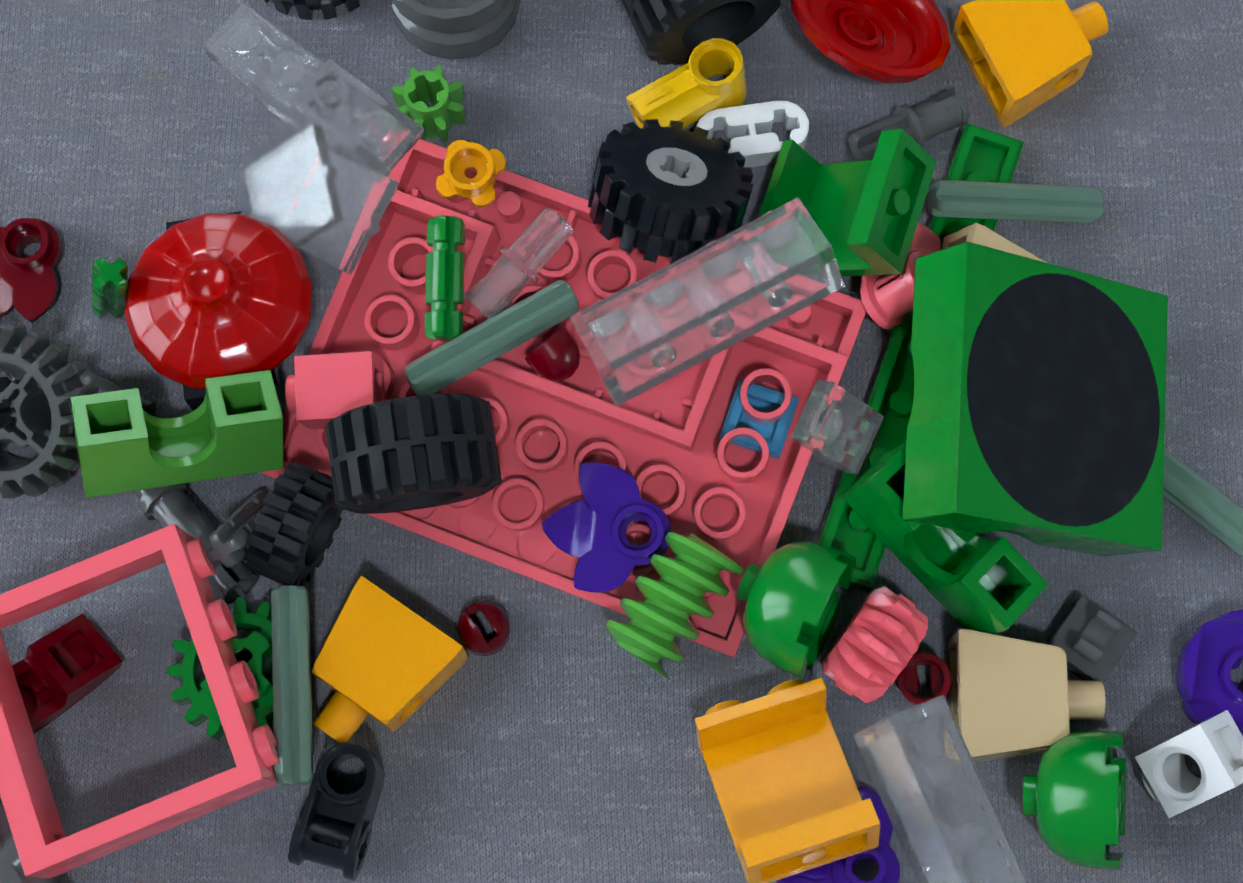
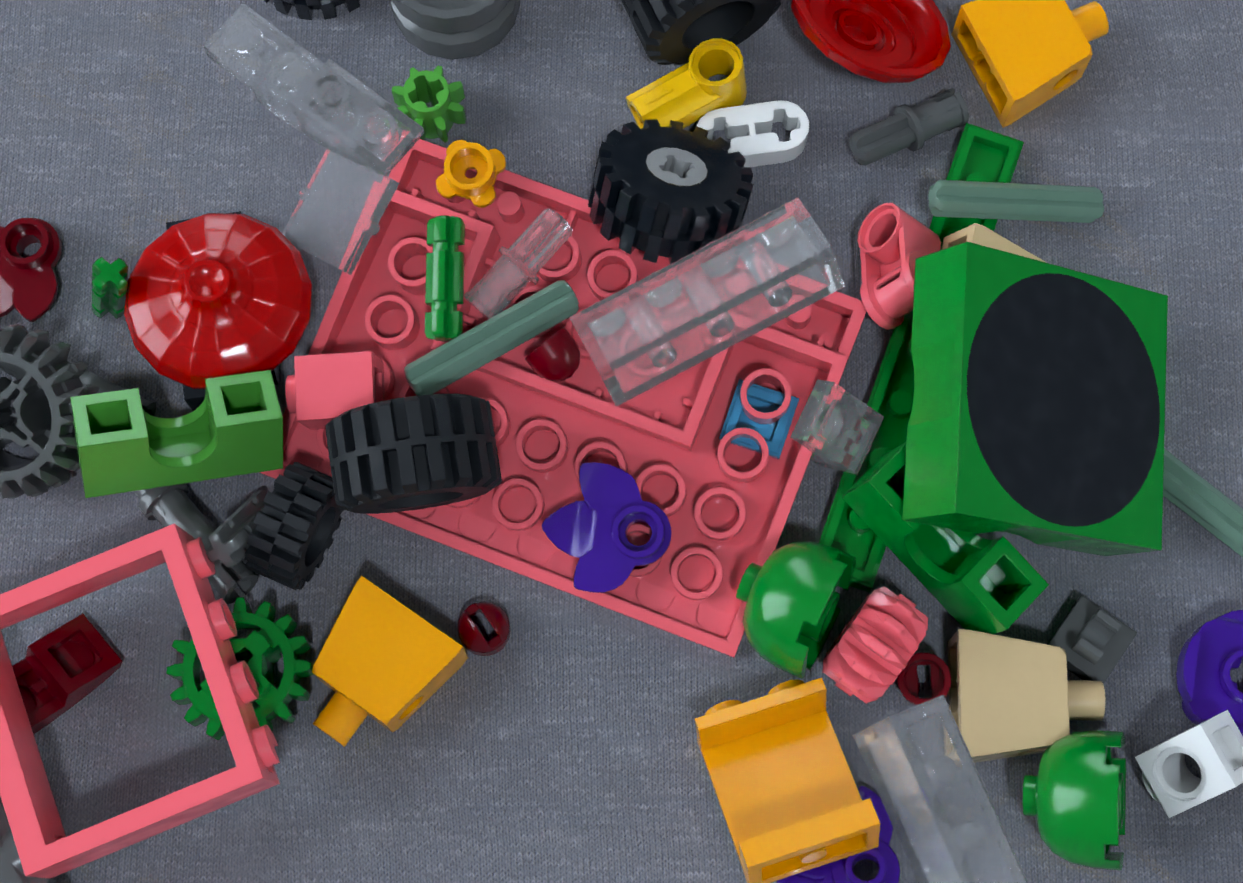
clear piece [244,124,344,249] -> none
sand green axle [271,585,314,786] -> none
black piece [288,743,385,881] -> none
bright green piece [605,532,744,679] -> none
green panel [747,129,937,278] -> none

